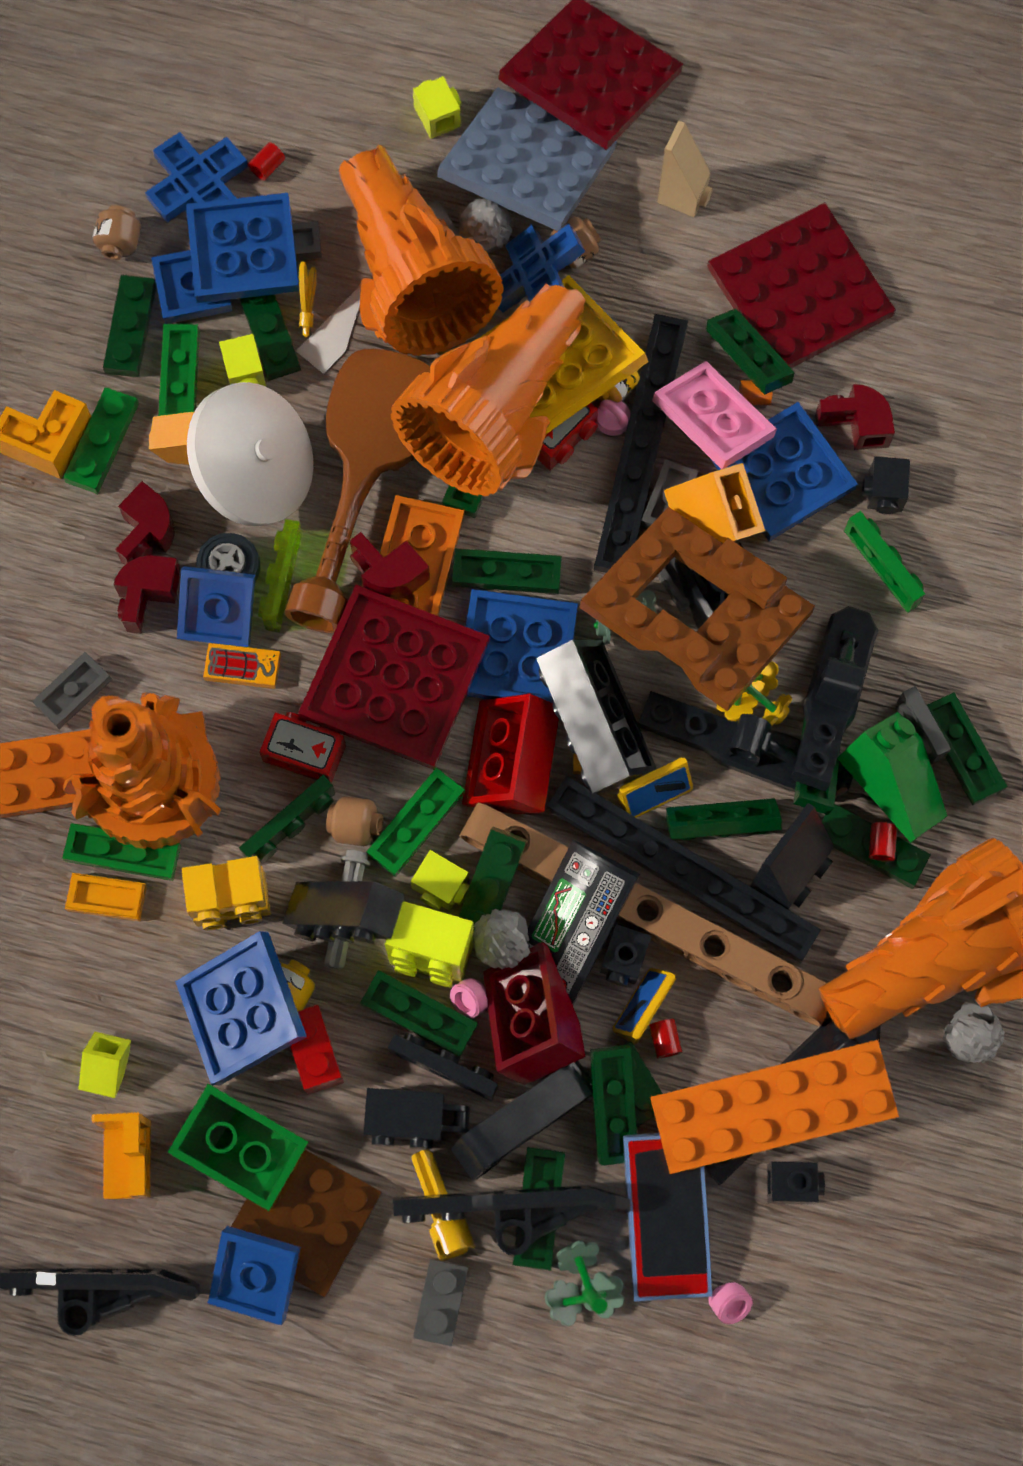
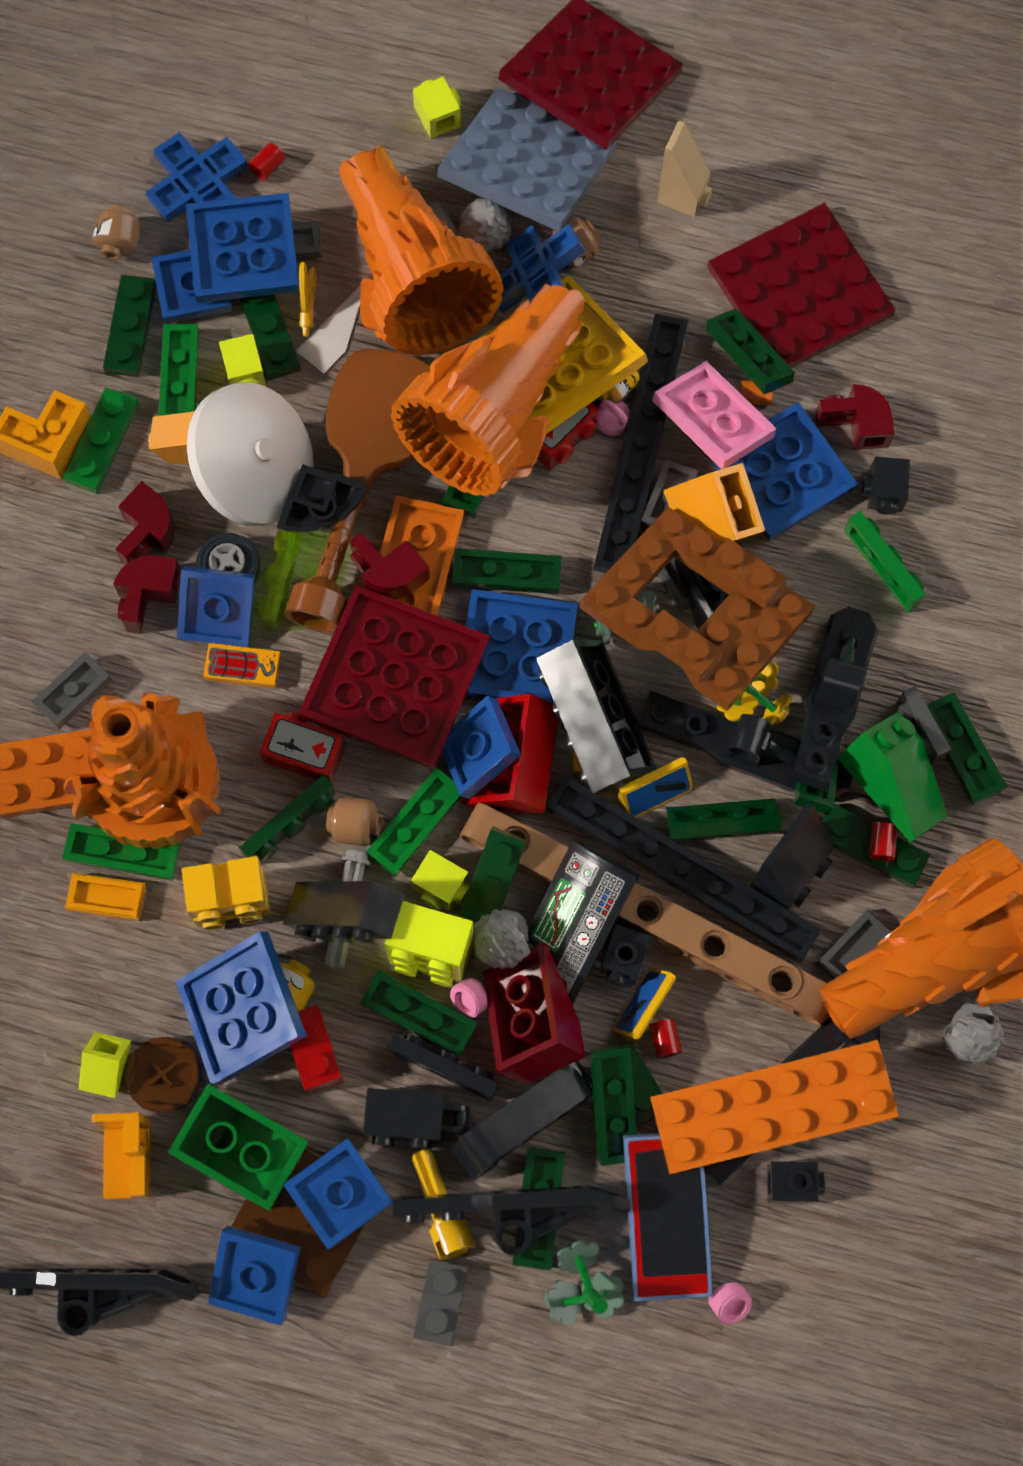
none -> reddish brown tile [125,1037,202,1114]
none -> black brick [276,464,369,533]
none -> blue plate [284,1138,393,1250]
none -> blue plate [443,696,521,799]
none -> dark grey tile [817,909,892,979]

